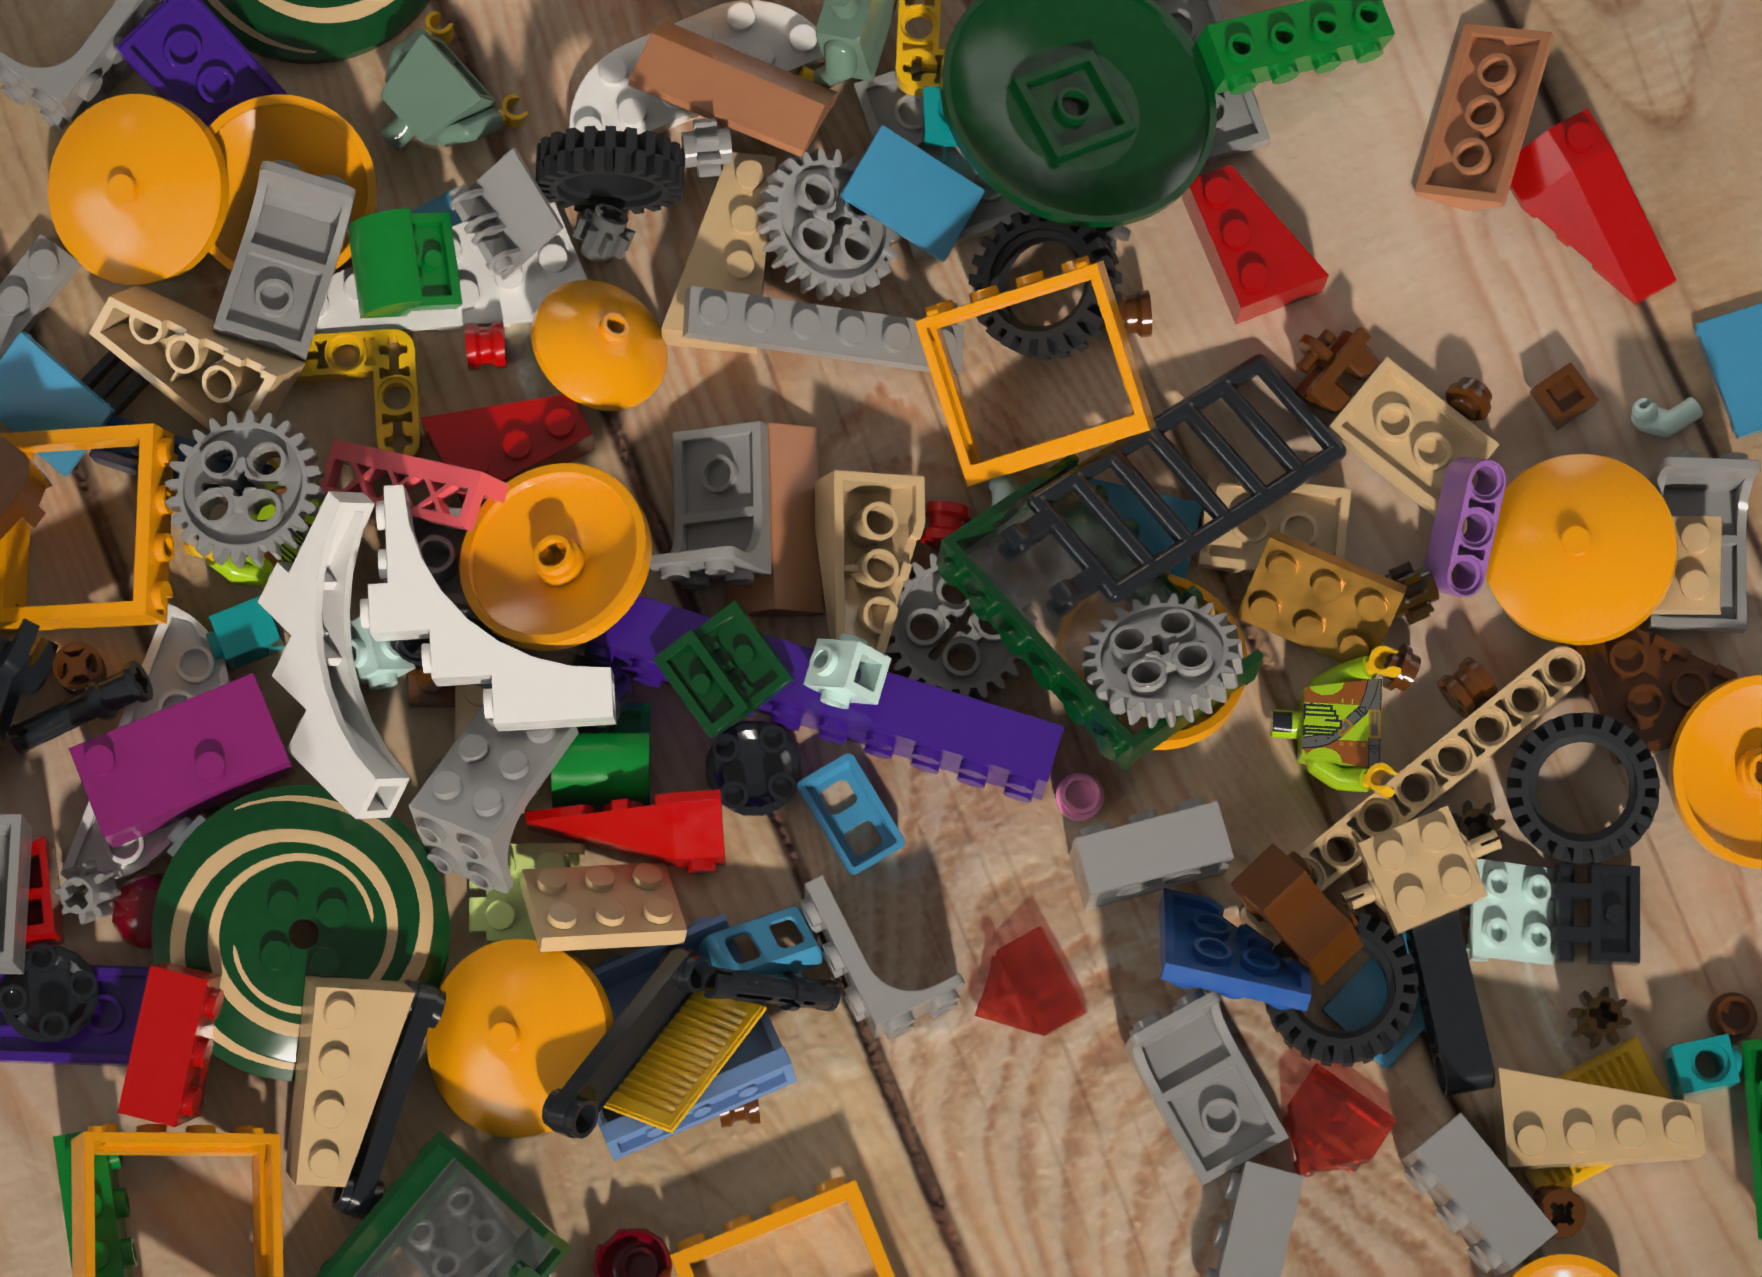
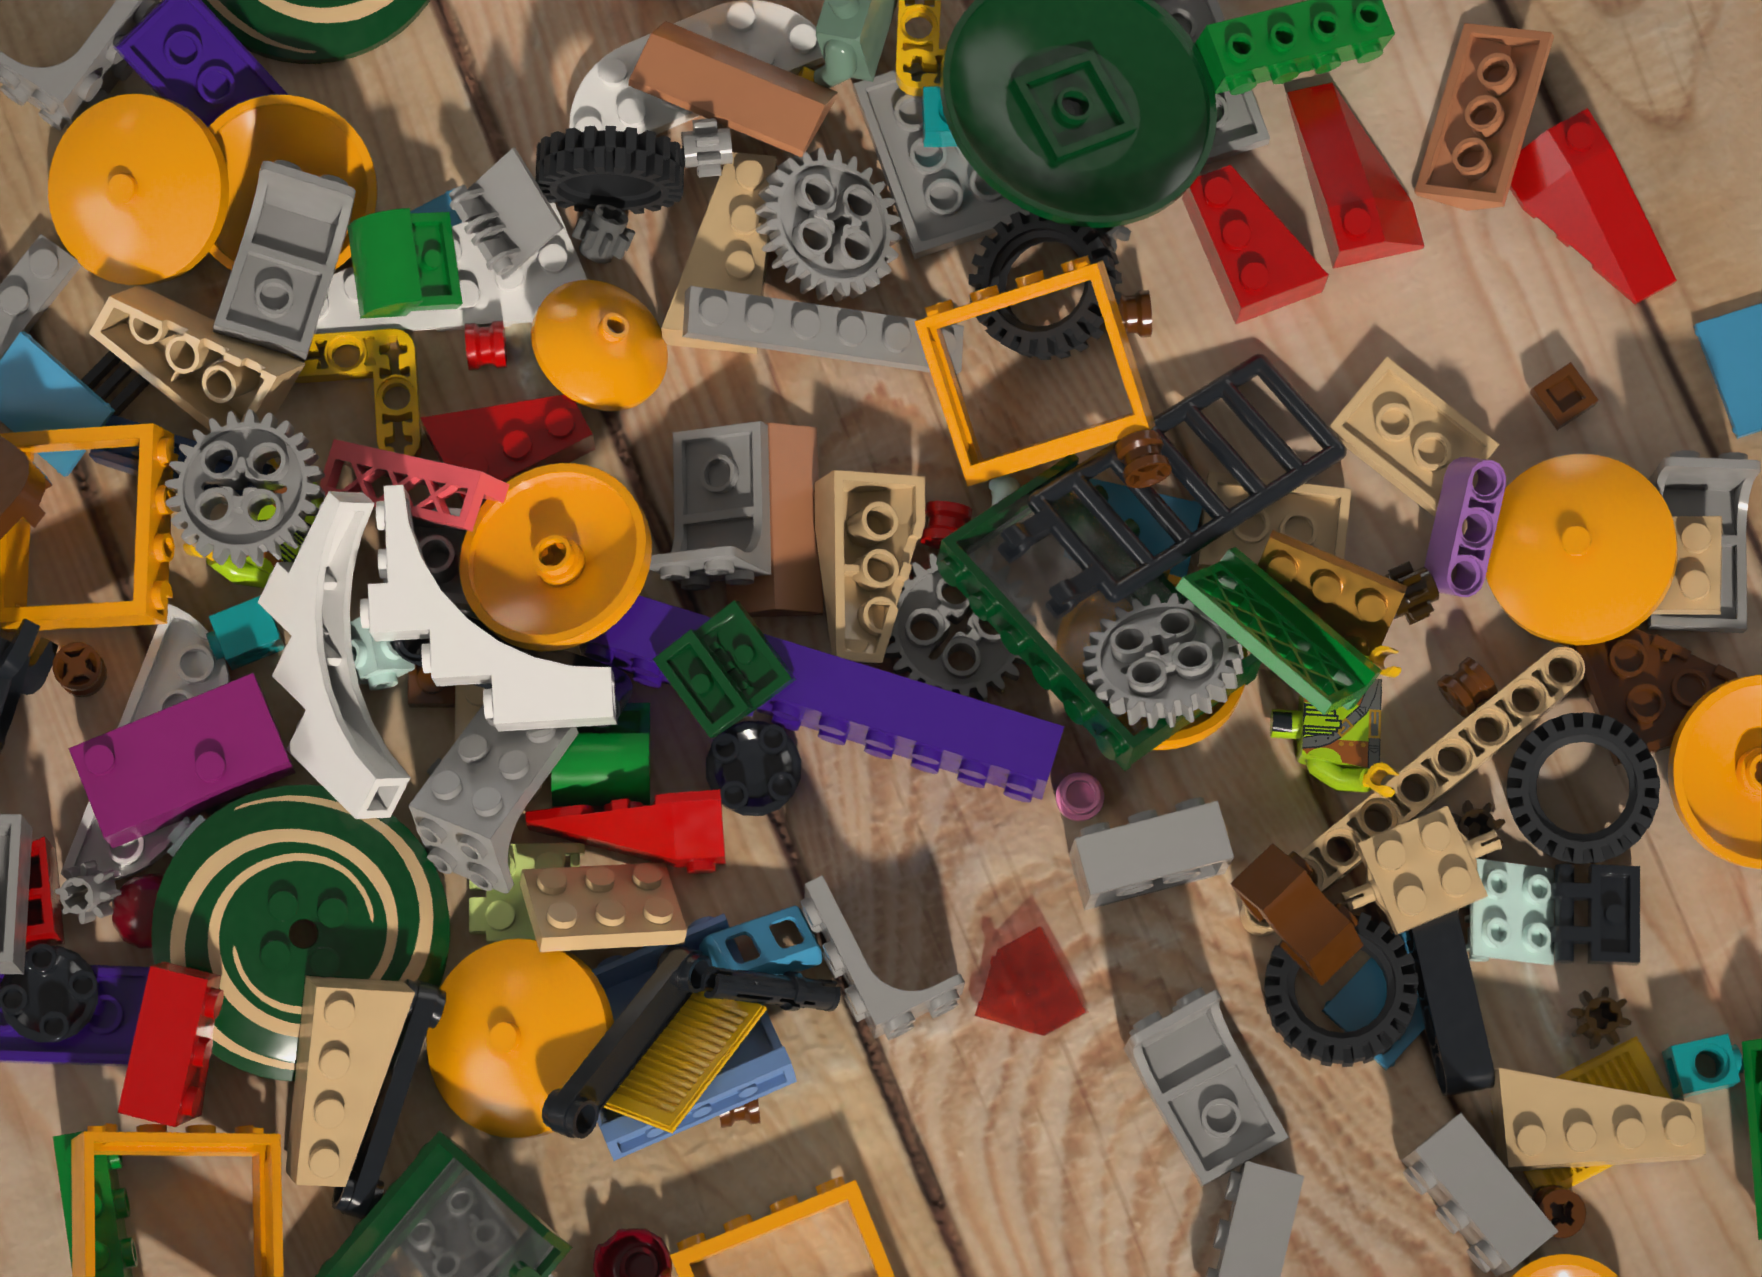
black pin [8,660,153,754] -> none
sand green torso [379,11,529,150] -> none
dark azure piece [797,753,905,875] -> none
light aqua brick [803,633,892,709] -> none
dark azure piece [839,125,985,262] -> none
blue plate [1159,888,1312,1012] -> none
clear red slope [1282,1063,1398,1177] -> none
reddish brown hips [1296,327,1380,414] -> none
reddish brown plate [1379,644,1421,691] -> none
reddish brown plate [1445,377,1492,421] -> none
light aqua arm [1631,397,1703,438] -> none
reddish brown plate [1707,992,1758,1042] -> none
none -> reddish brown wheel [1114,430,1172,488]
none -> green fence [1175,547,1382,715]
none -> red wedge [1286,82,1425,269]

